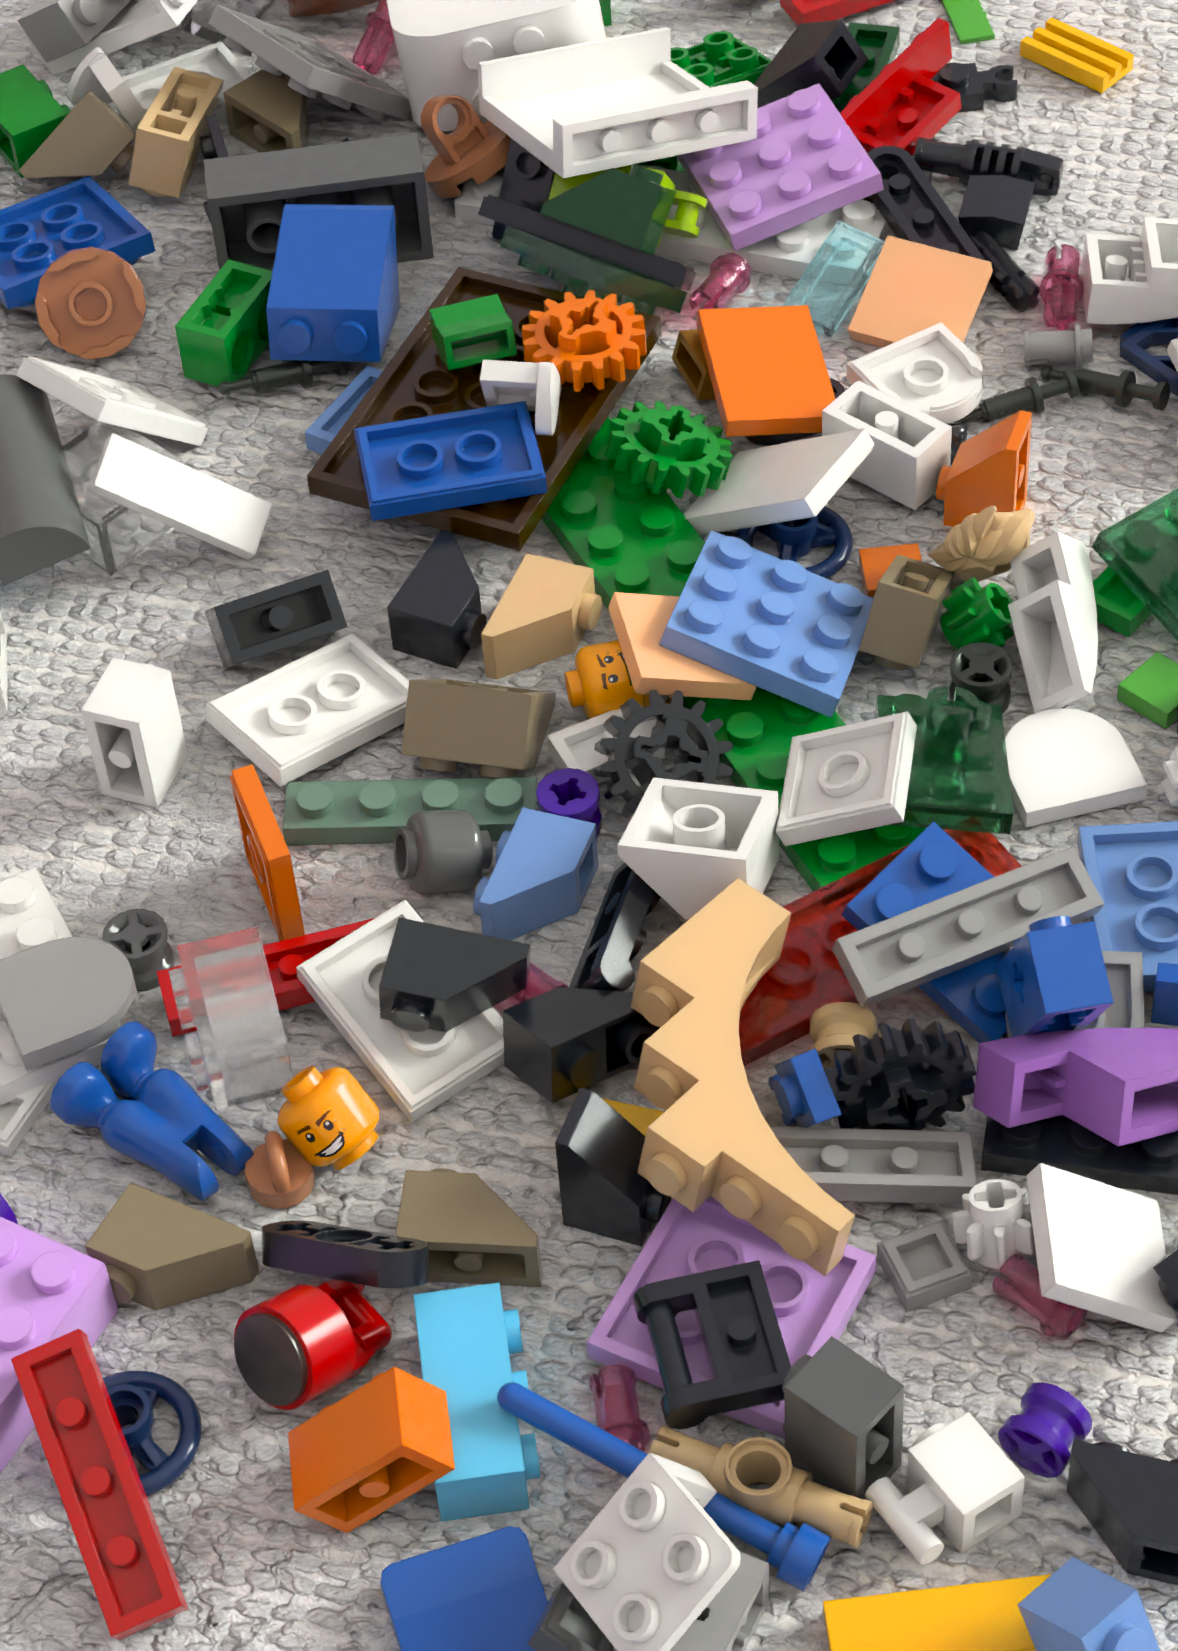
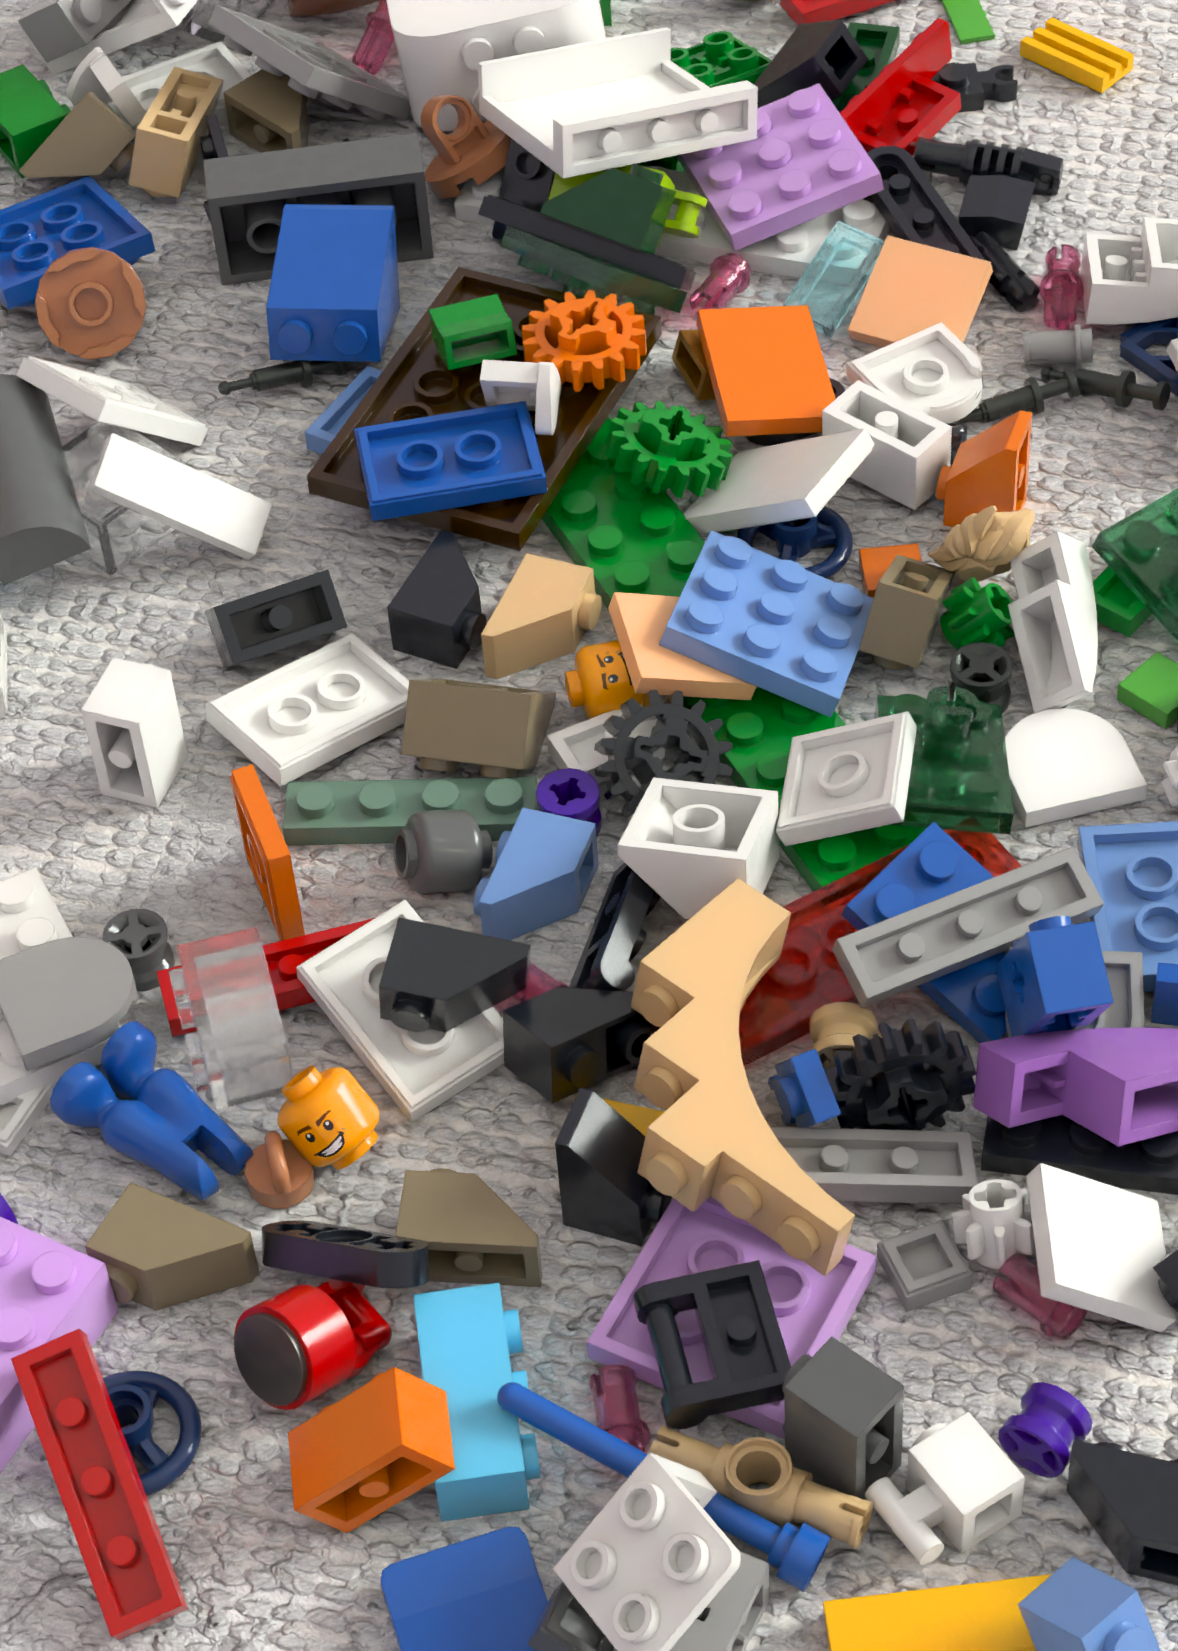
green brick [175,259,273,386] -> none

